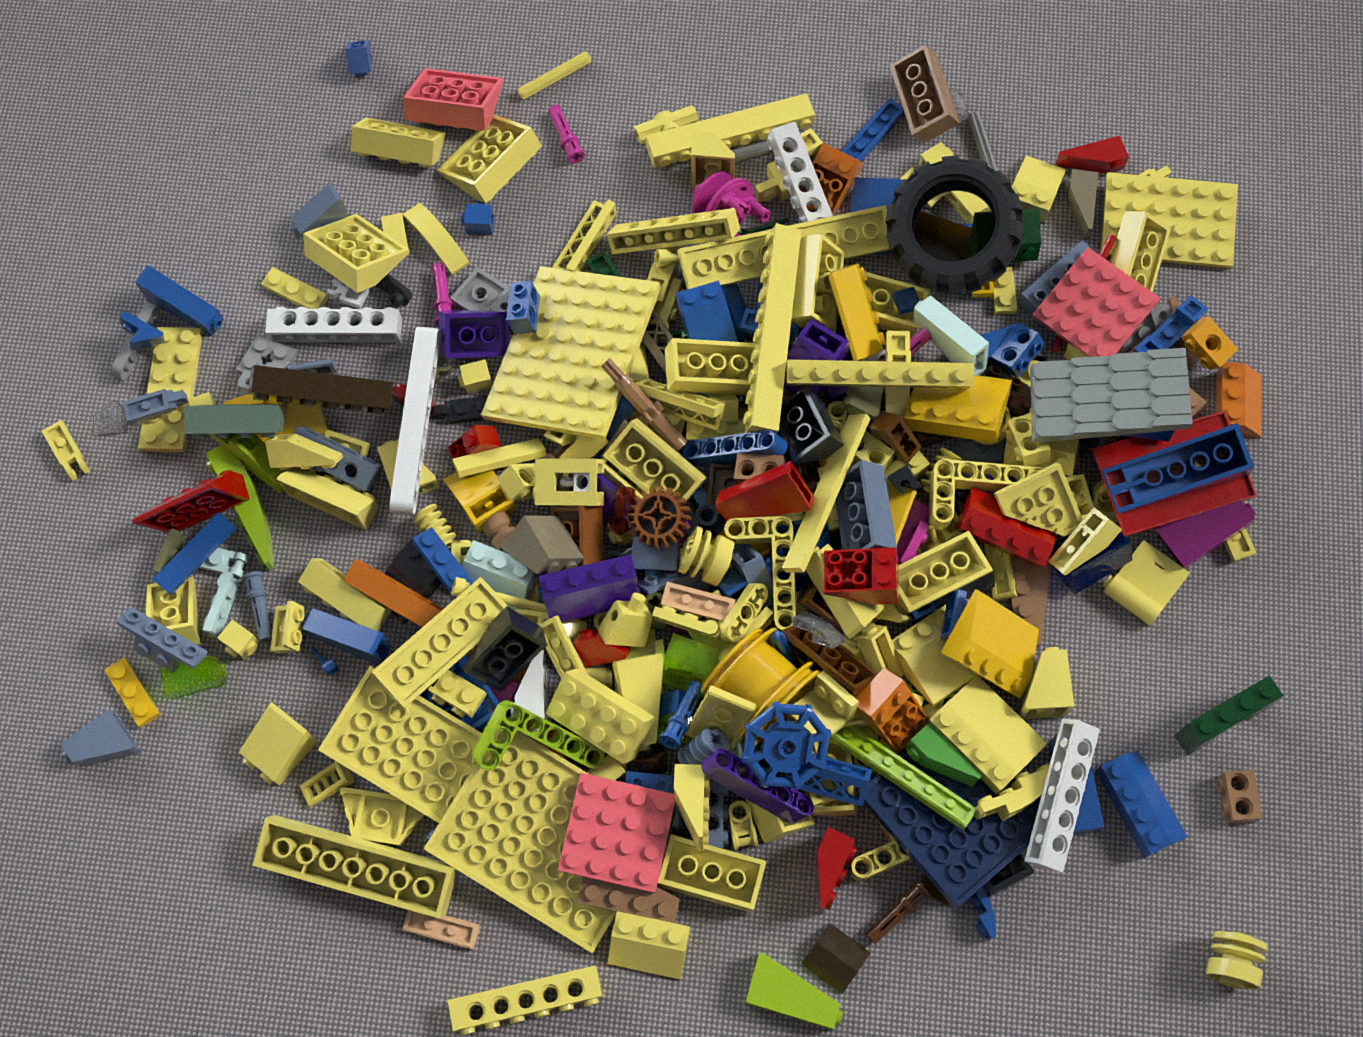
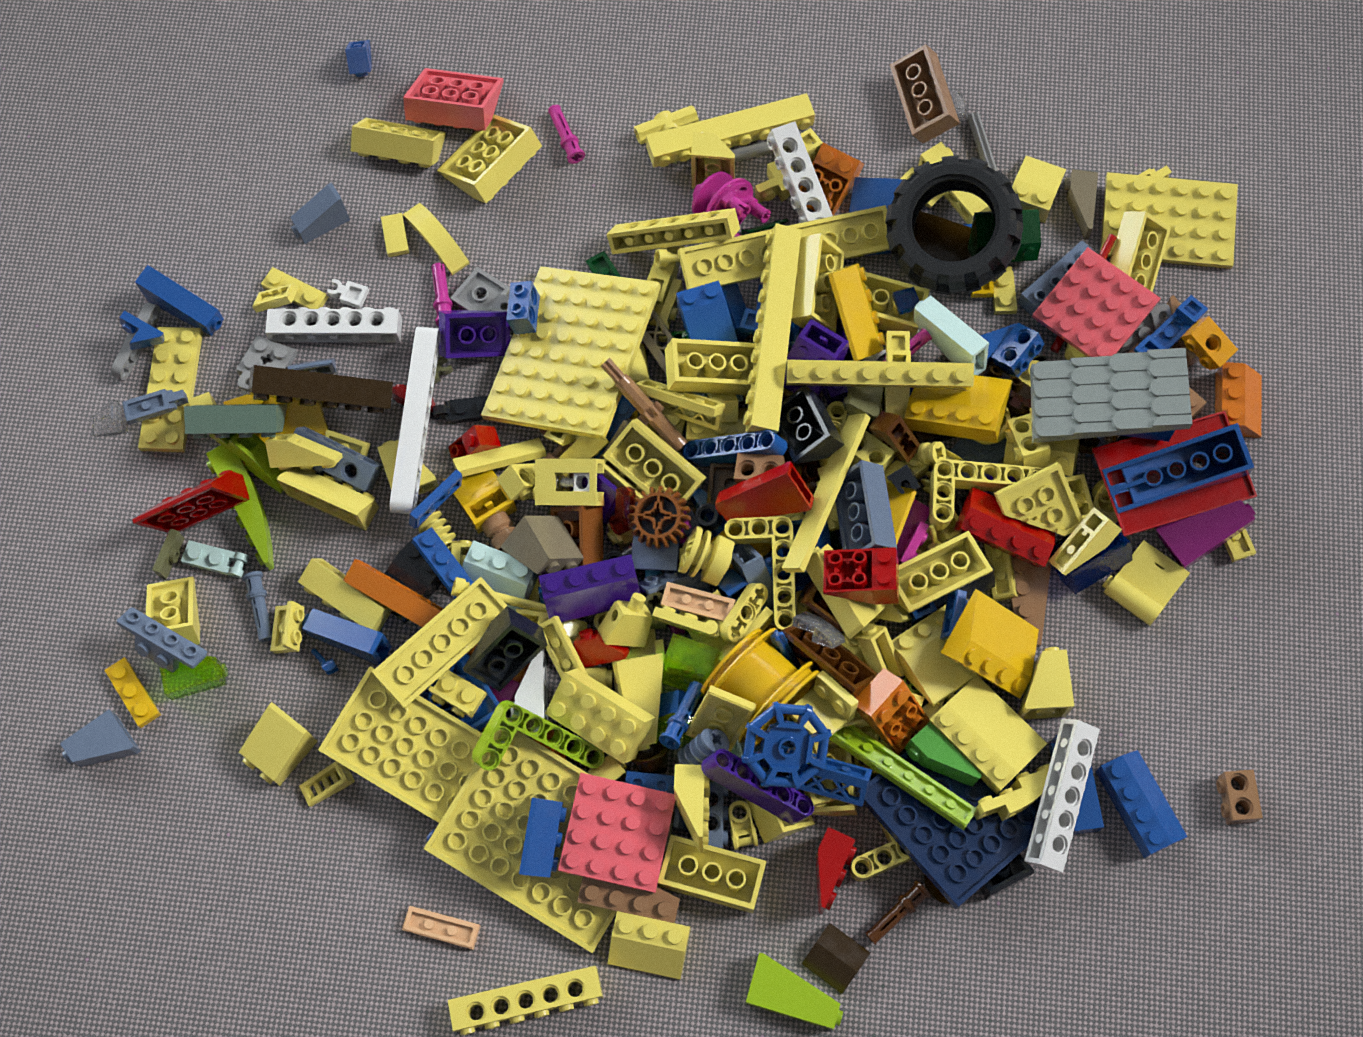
light yellow hinge [42,420,90,481] -> none
blue tile [153,512,237,595] -> none
light aqua hinge [202,571,239,639] -> none
light yellow brick [218,620,259,660] -> none
light yellow brick [252,815,458,919] -> none
light yellow slope [303,214,410,293] -> none
light yellow wing [340,787,425,847] -> none
black piece [376,274,412,307] -> none
light yellow brick [458,359,493,394] -> none
blue brick [461,203,494,235] -> none
light yellow axle [517,51,591,99] -> none
light yellow fence [552,199,617,272] -> none
blue tile [841,98,905,162] -> none
blue slope [971,886,996,941] -> none
red slope [1056,135,1129,173] -> none
dark green arch [1174,675,1284,756] -> none
light yellow wheel [1206,931,1268,990] -> none
none -> light yellow plate [252,283,298,313]
none -> blue tile [409,469,462,529]
none -> blue slope [519,797,567,878]
none -> light yellow wheel [918,442,946,465]

